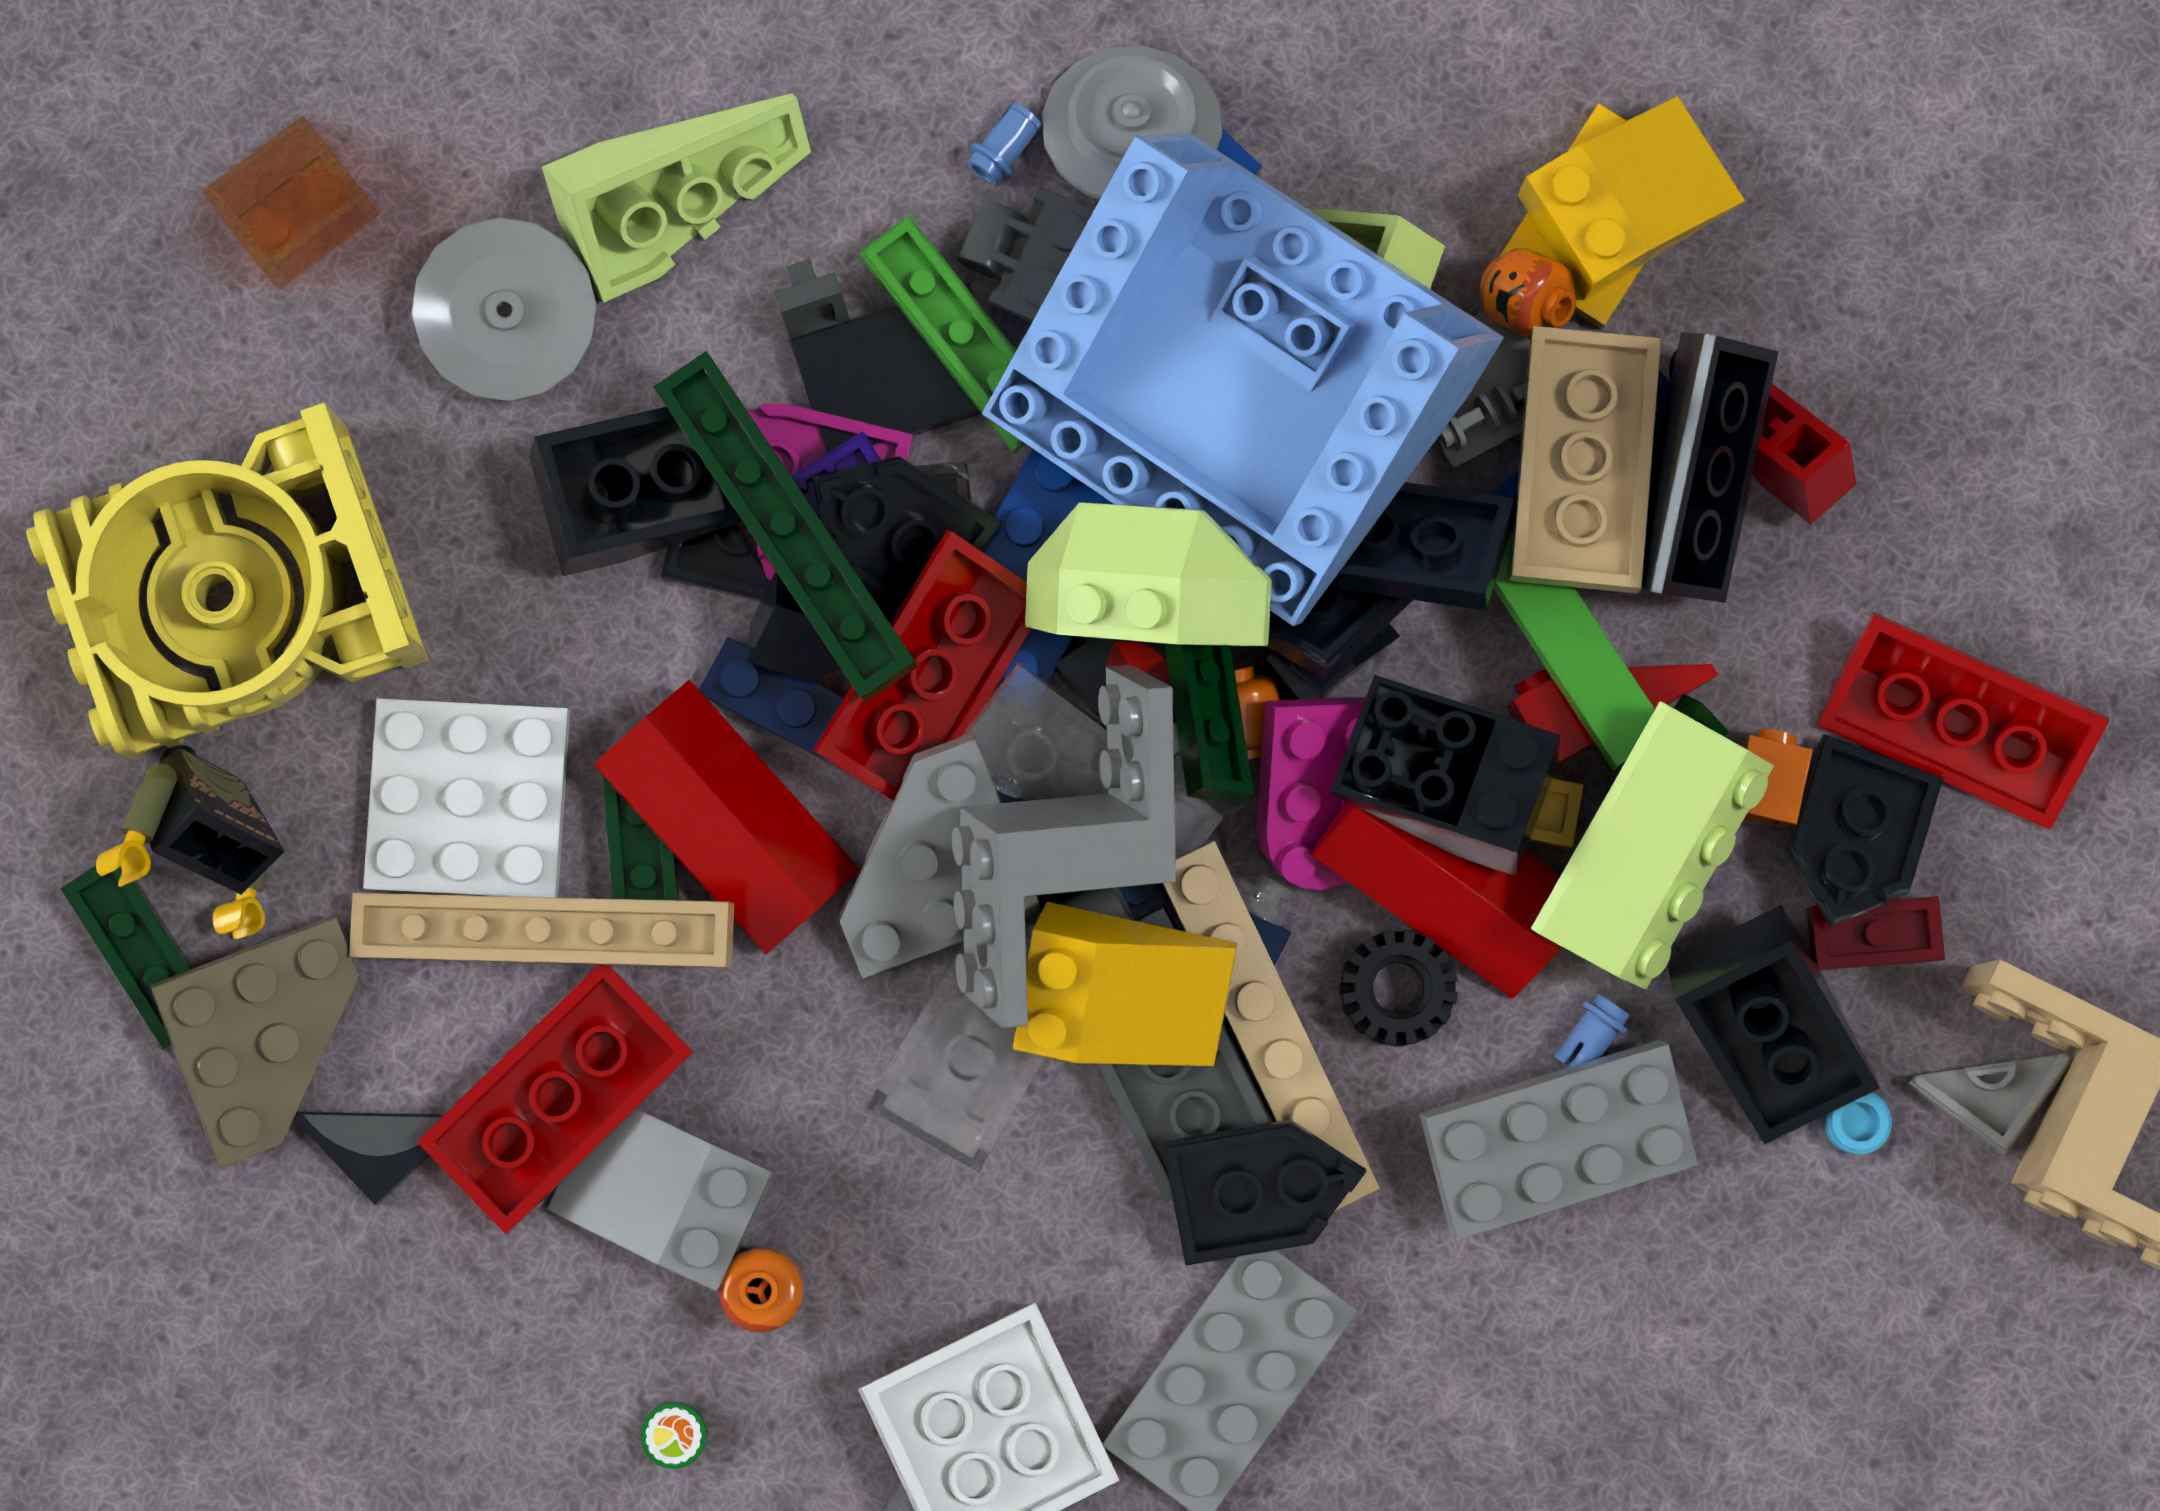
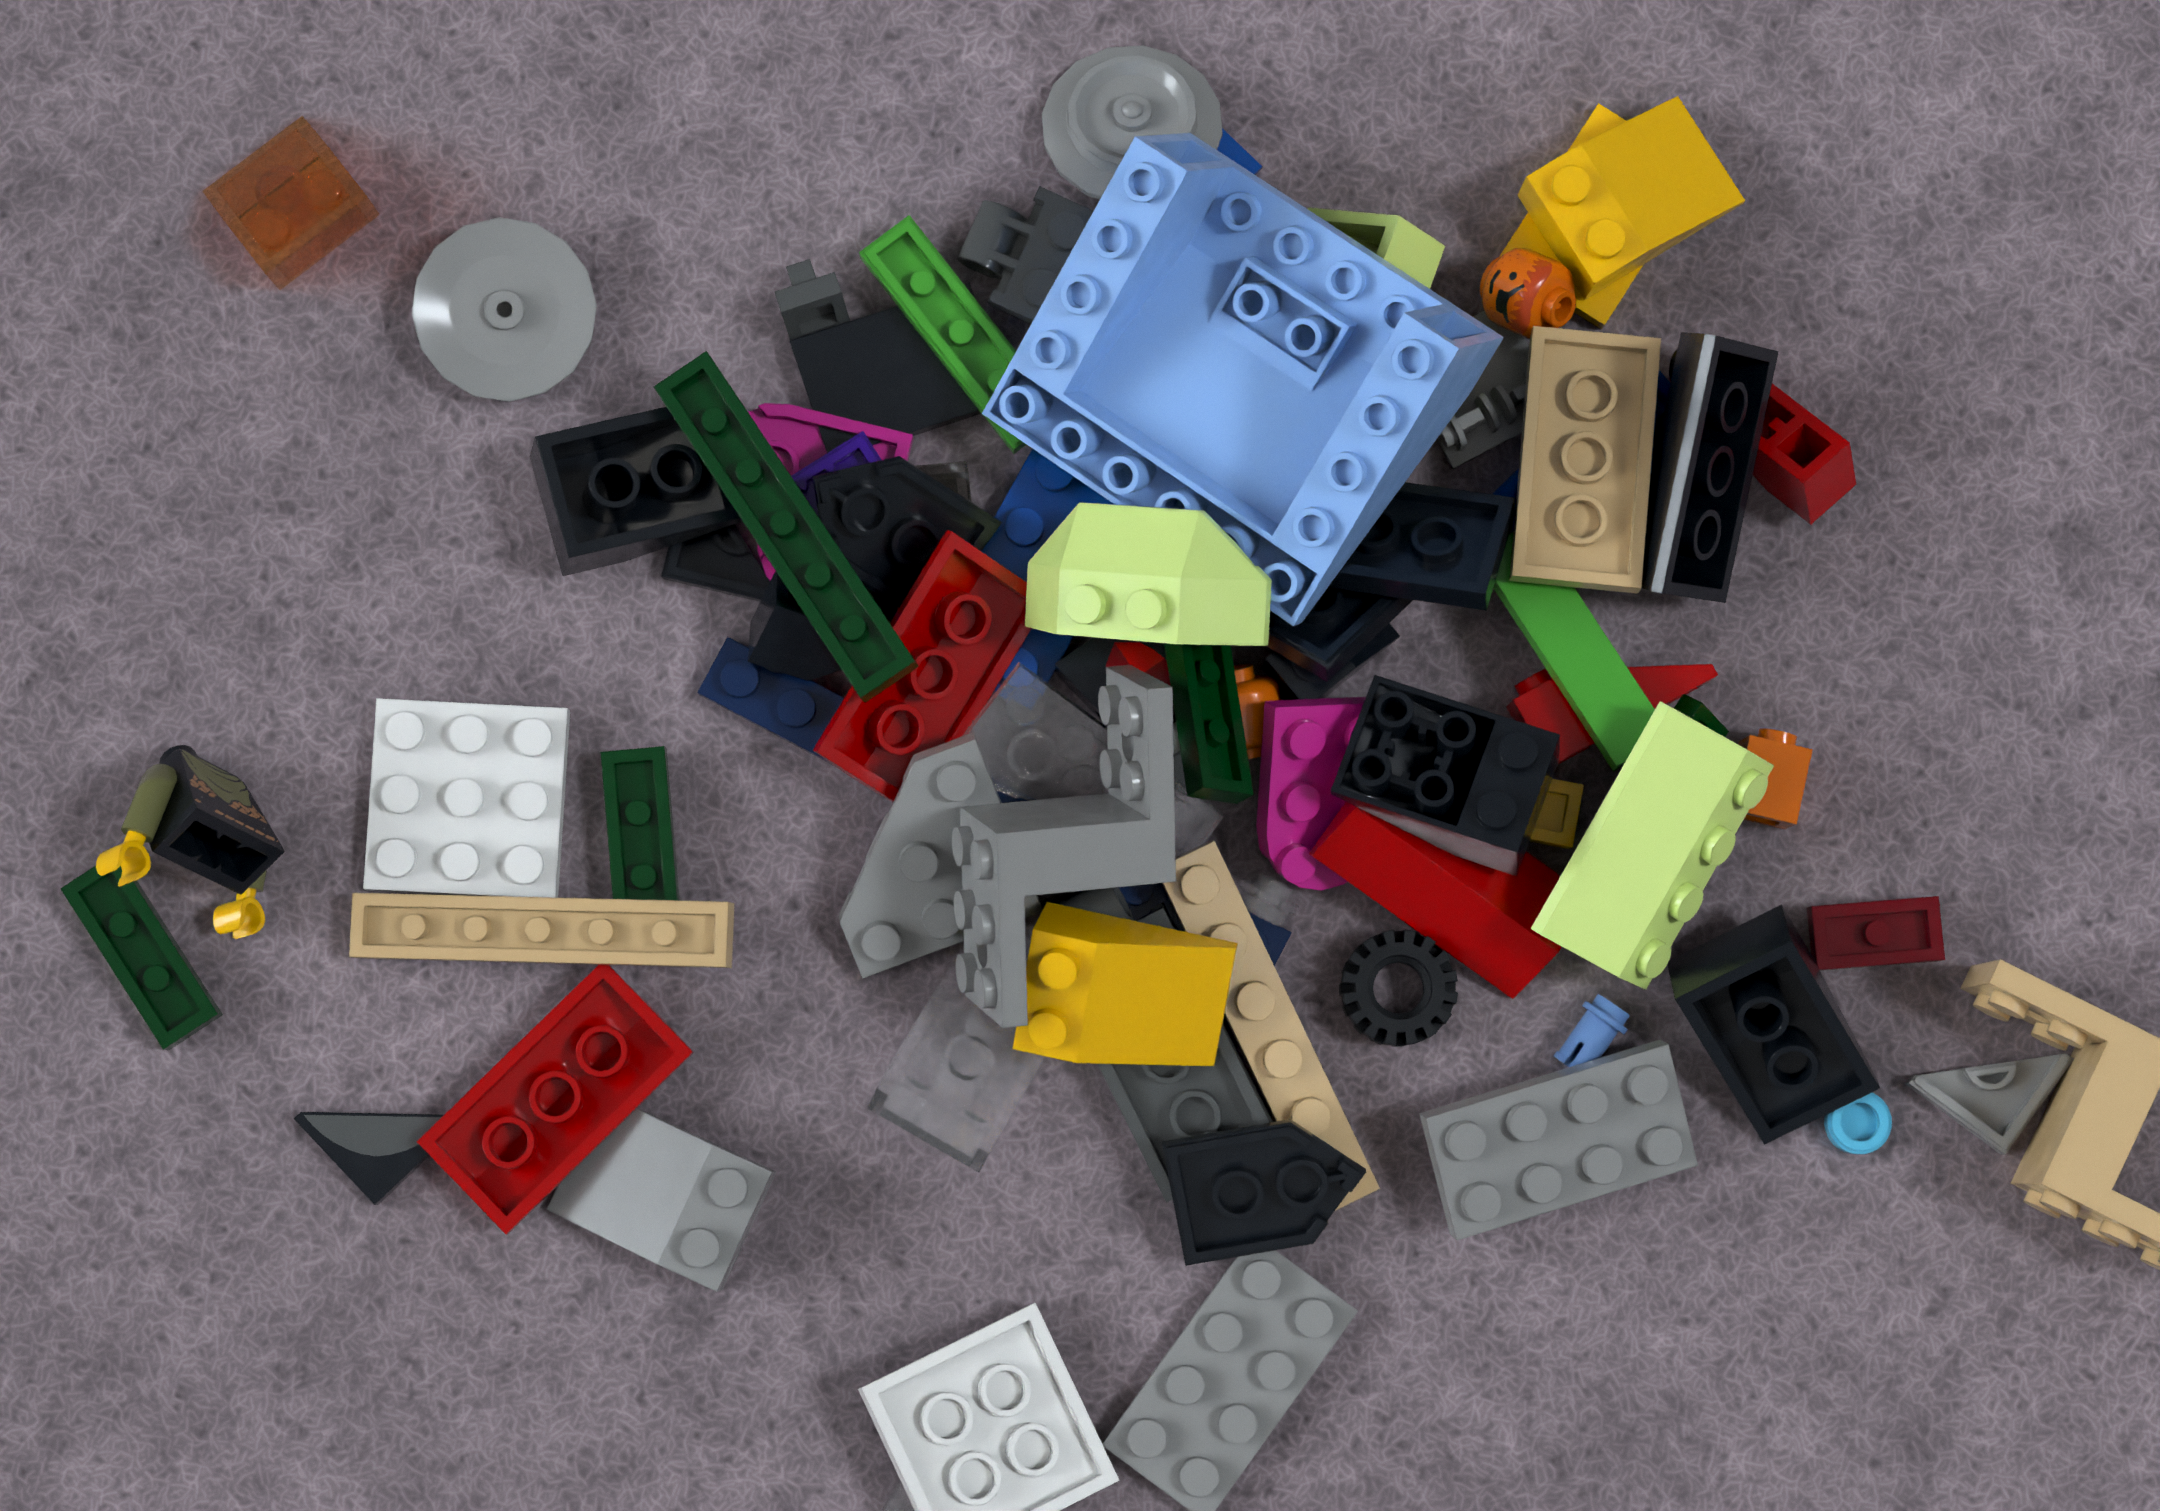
light yellow brick [26,402,429,761] -> none
dark tan plate [149,915,359,1168] -> none
yellowish green wedge [542,93,811,303] -> none
red slope [593,679,860,955] -> none
tile [641,1402,708,1469] -> none
orange head [718,1247,805,1333] -> none
medium blue pin [967,102,1043,186] -> none
black tile [1786,734,1943,928] -> none
red slope [1817,612,2110,830] -> none

